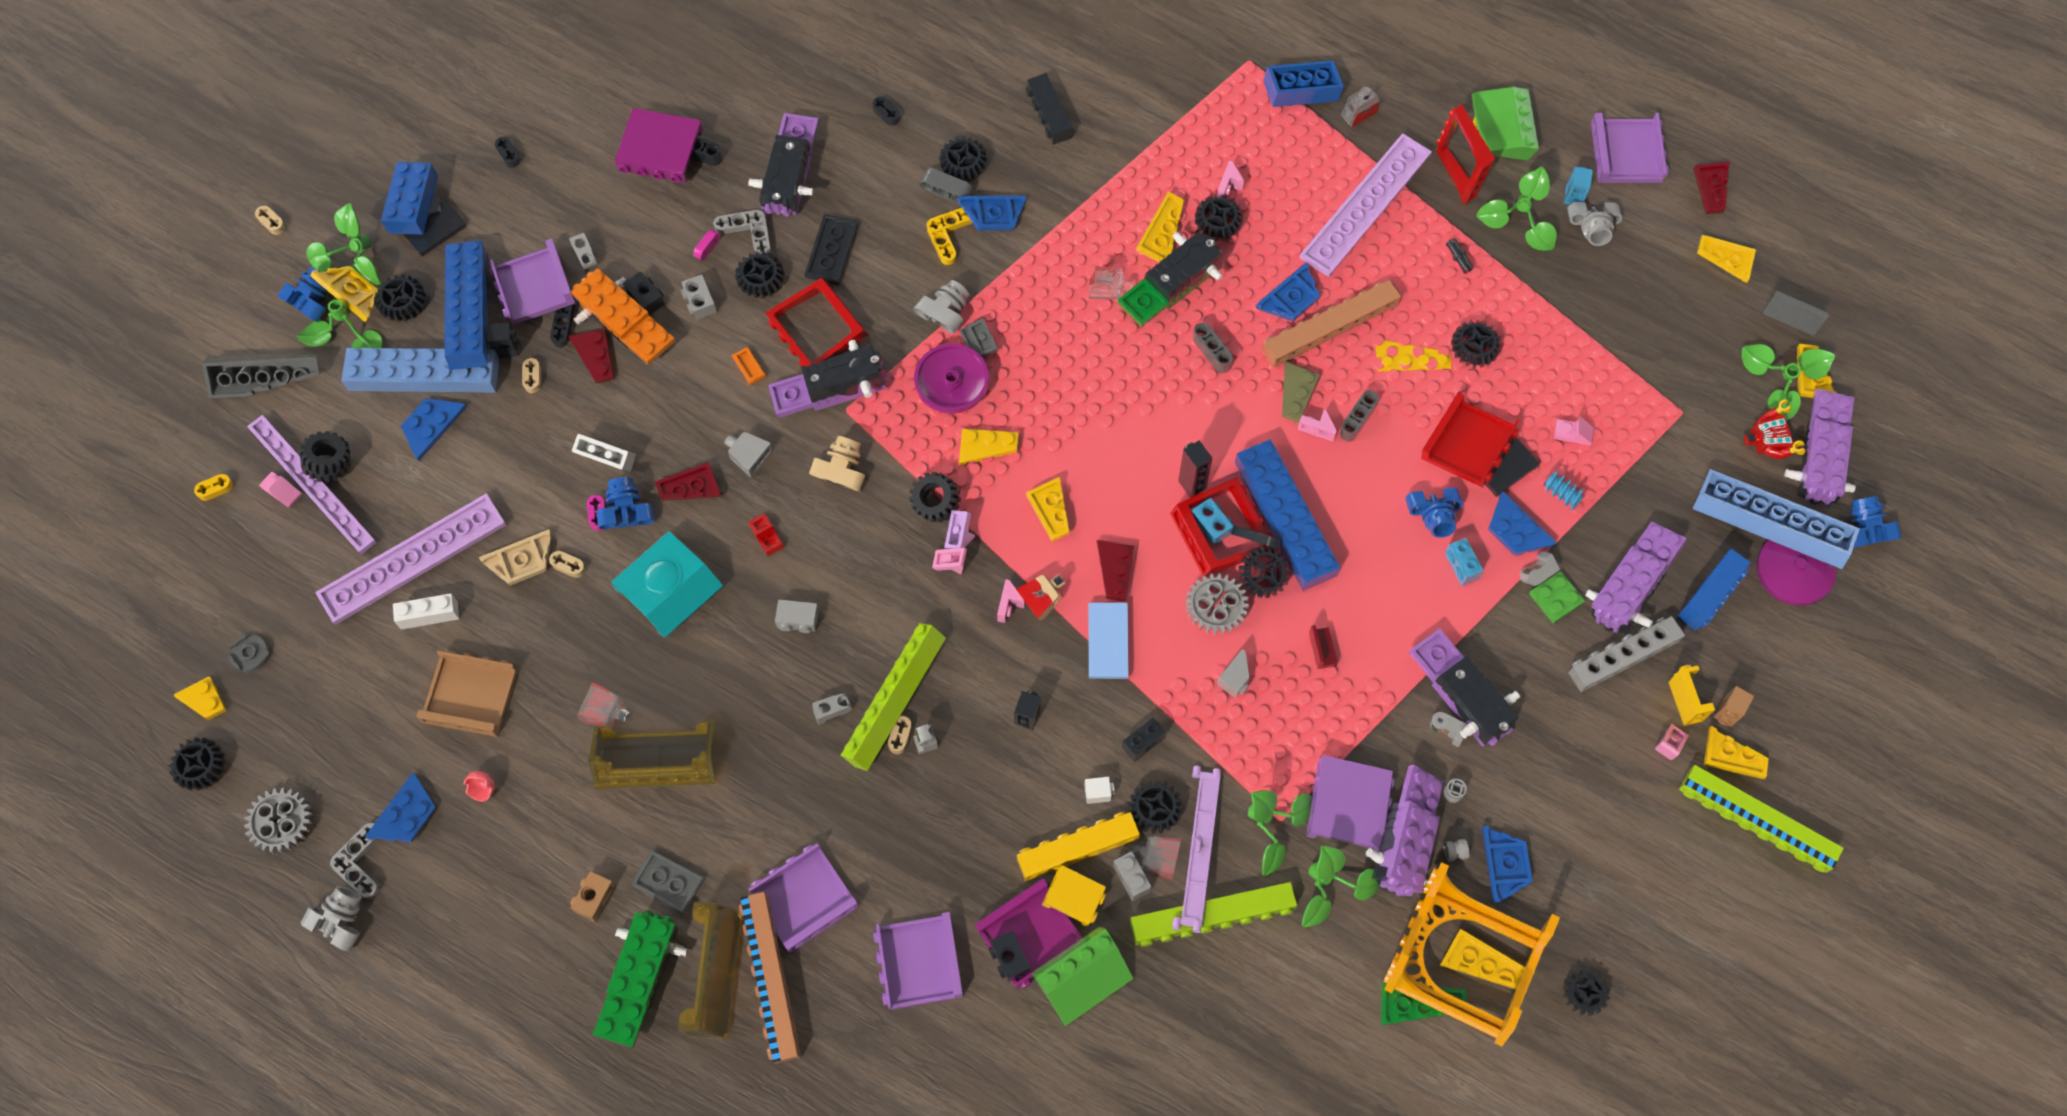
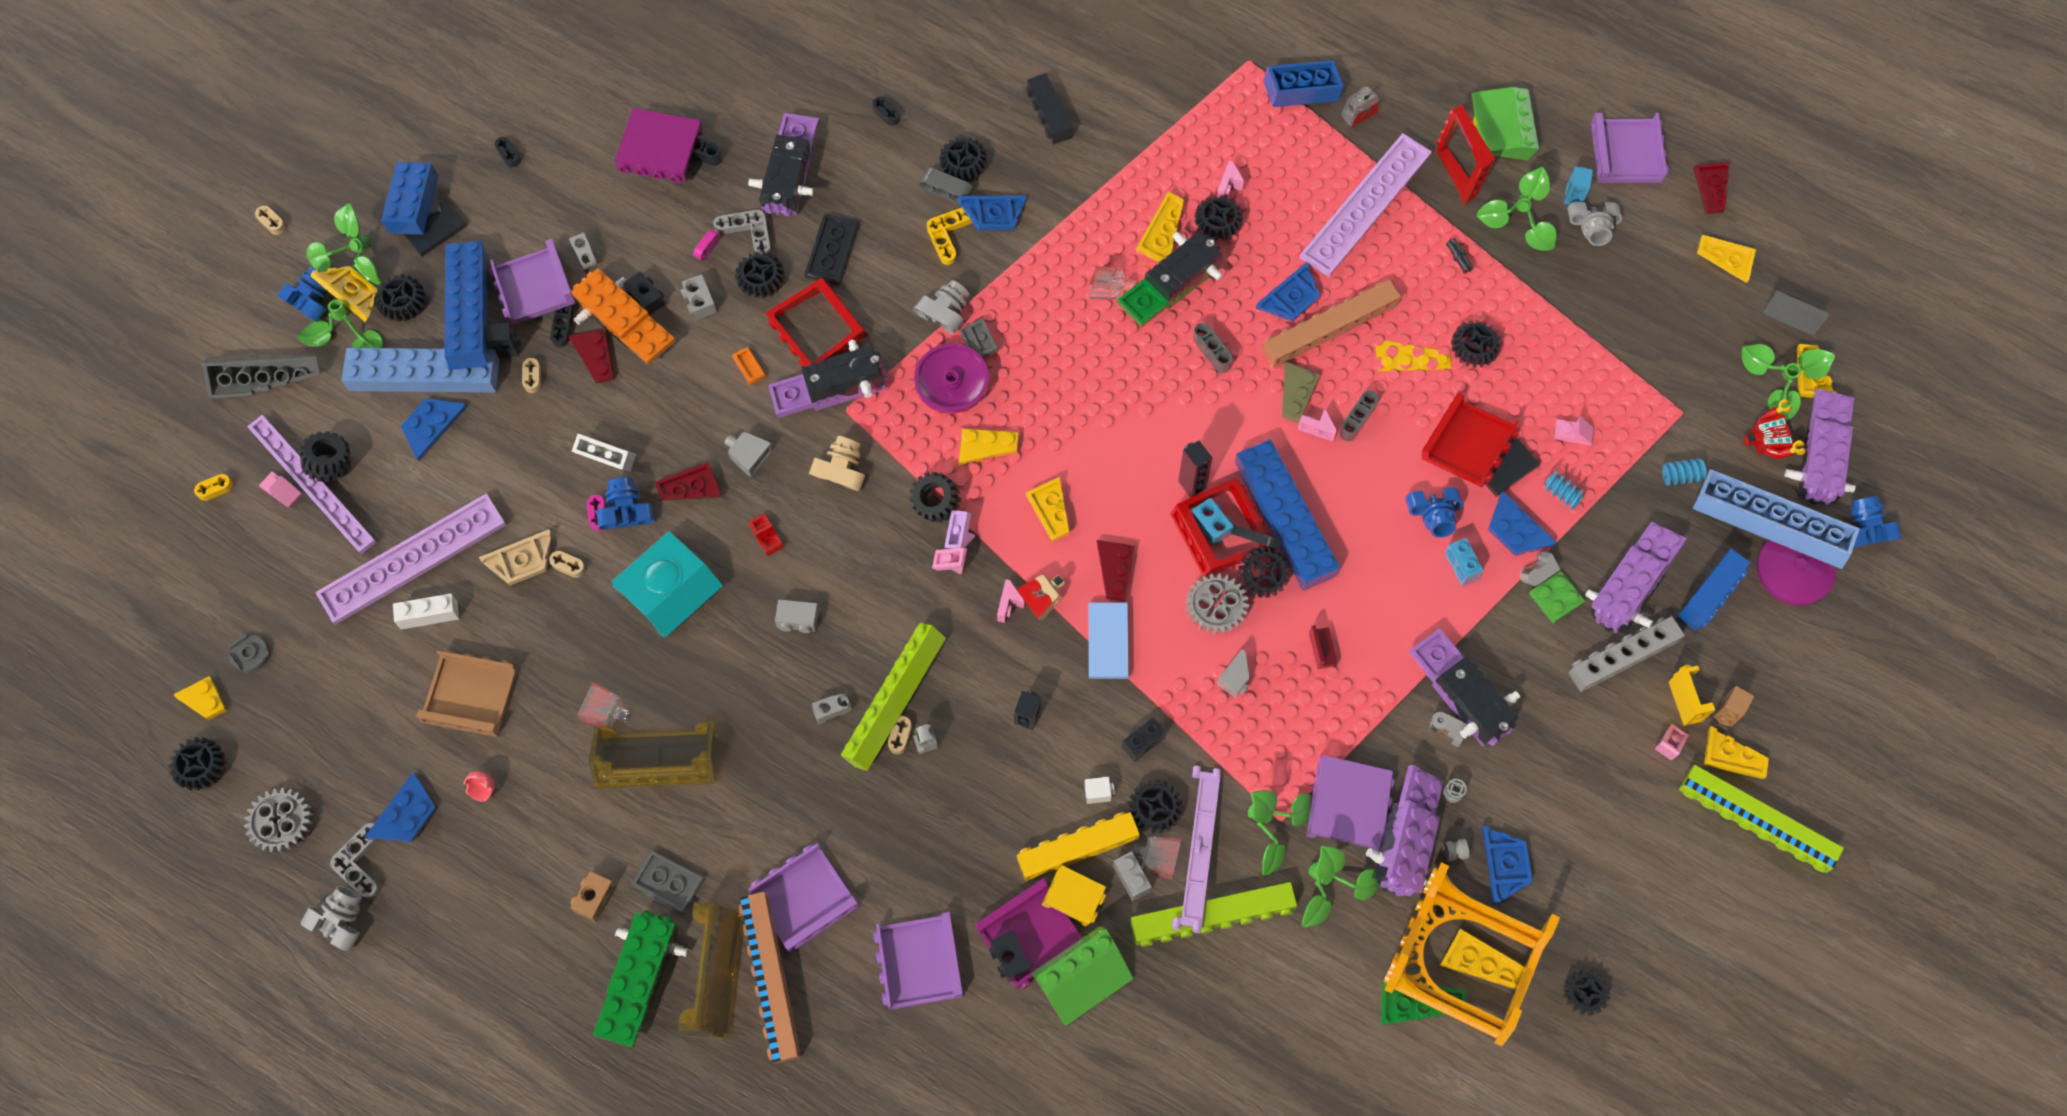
none -> dark azure piece [1662,459,1706,486]

